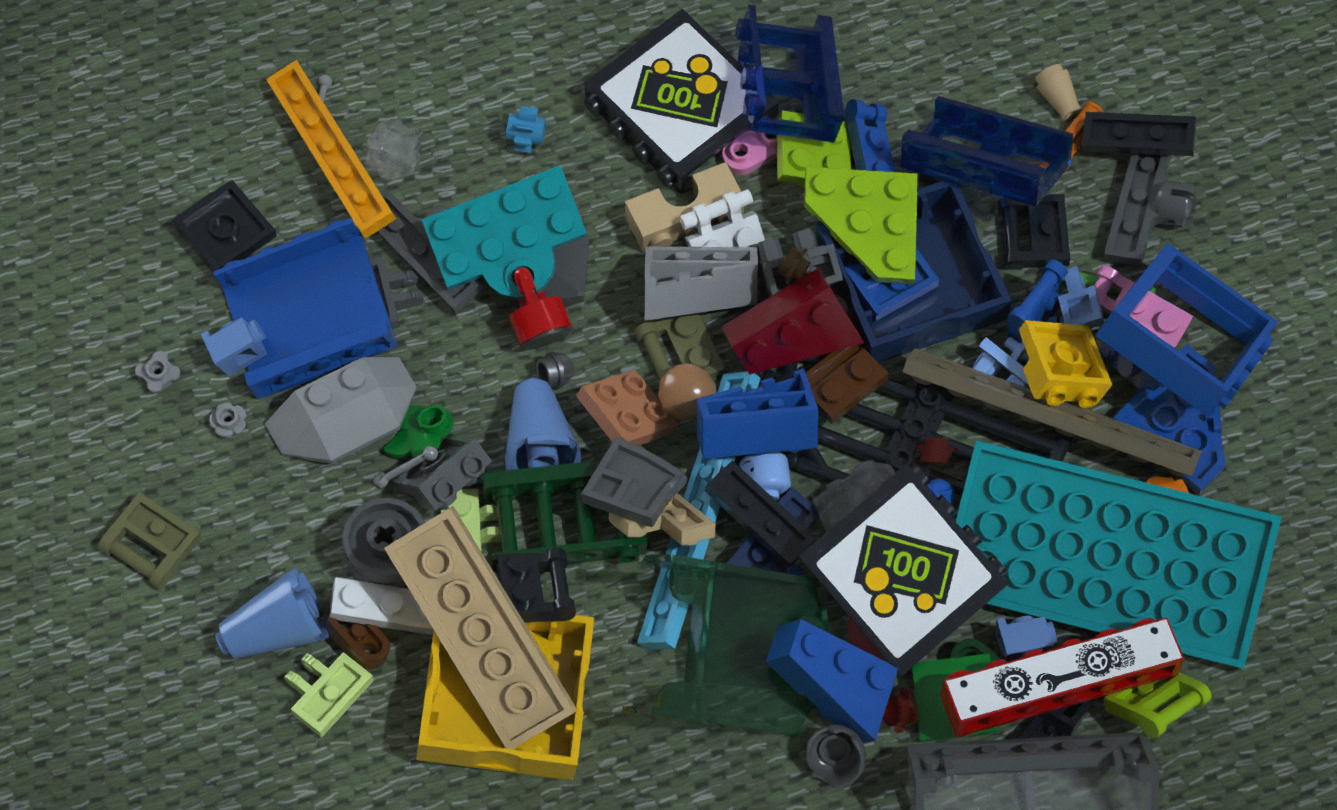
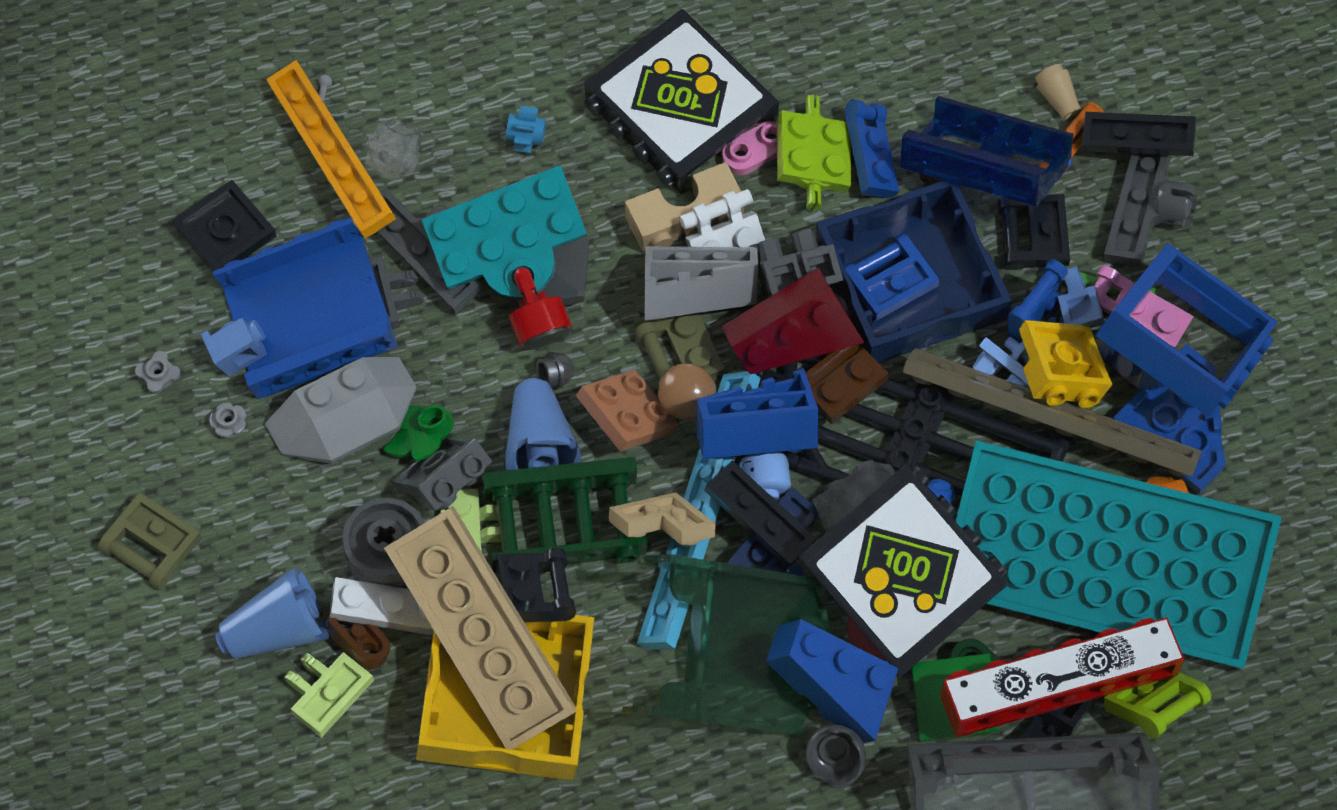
light grey hinge [373,446,438,488] -> none
dark grey plate [581,437,687,527] -> none
clear blue window [735,4,845,143] -> none
dark brown plate [777,247,811,285] -> none
lime plate [804,167,918,284] -> none
clear red plate [883,687,918,733] -> none
clear red plate [915,437,959,463] -> none
medium blue brick [994,616,1057,662] -> none

